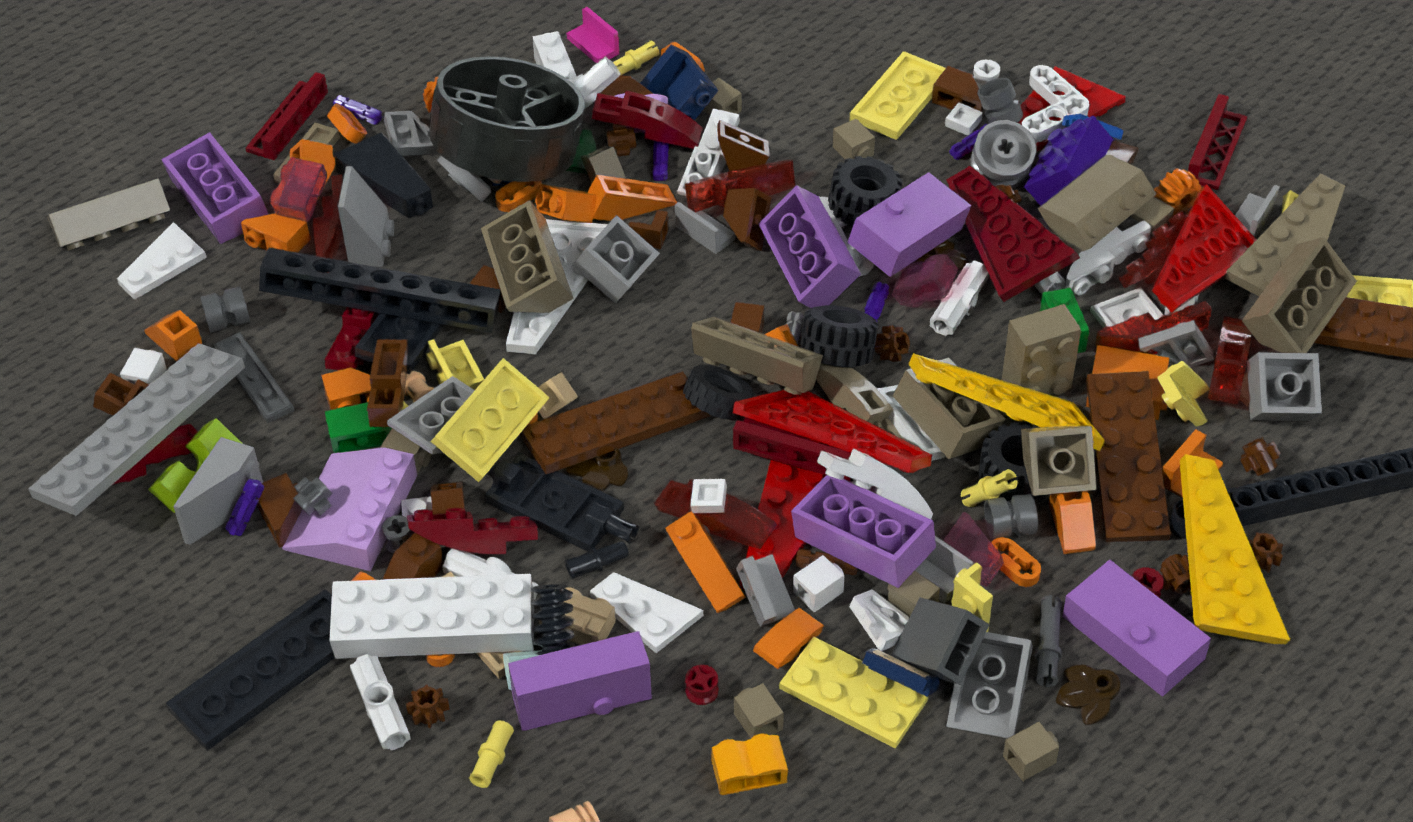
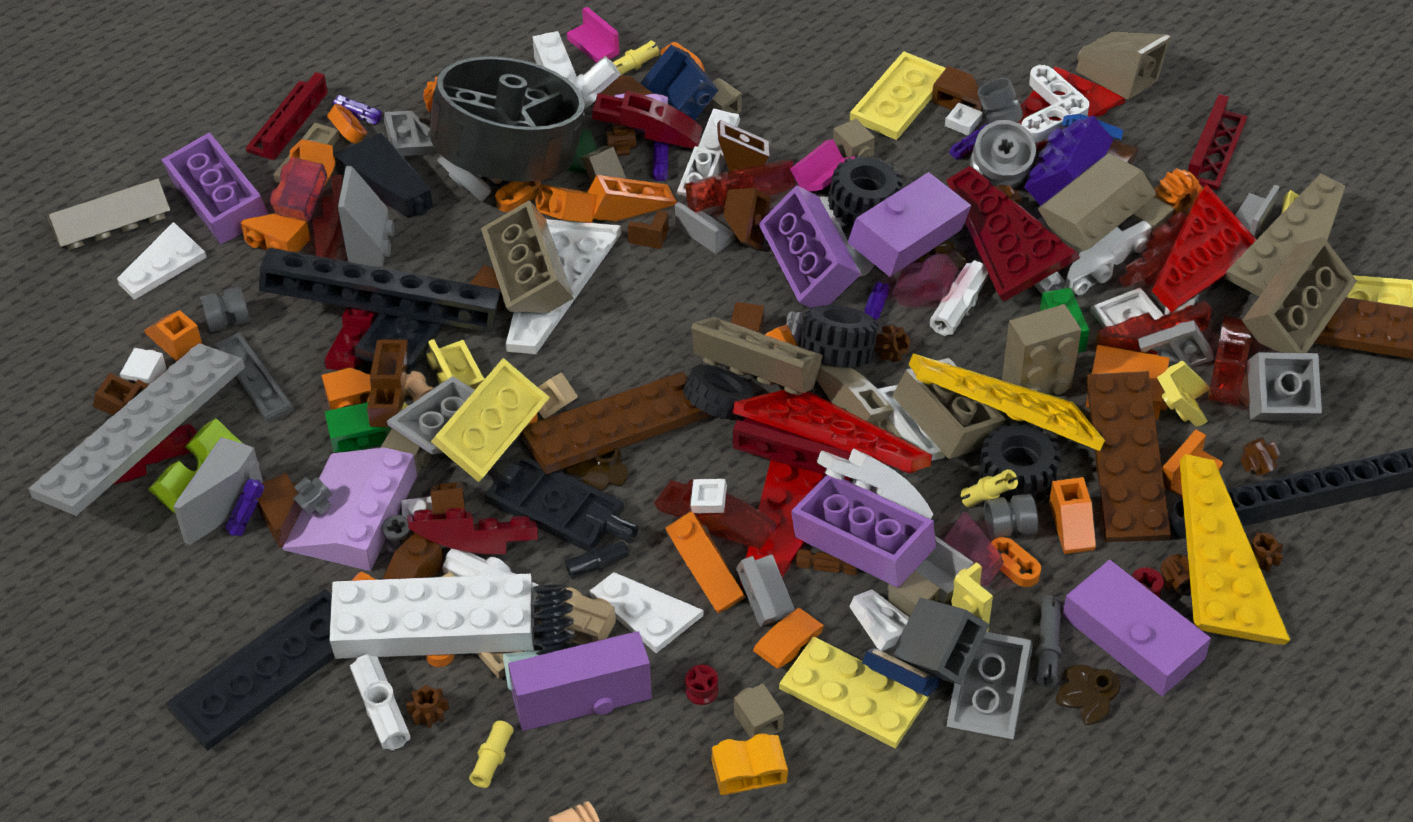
light grey brick [572,215,660,304] -> none
white brick [793,555,844,612] -> none
white wheel [973,59,1000,88] -> none
dark tan brick [1003,722,1059,781] -> none
dark tan slope [1021,426,1096,496] -> none
none -> dark pink panel [790,139,855,192]
none -> dark tan slope [1076,32,1171,100]

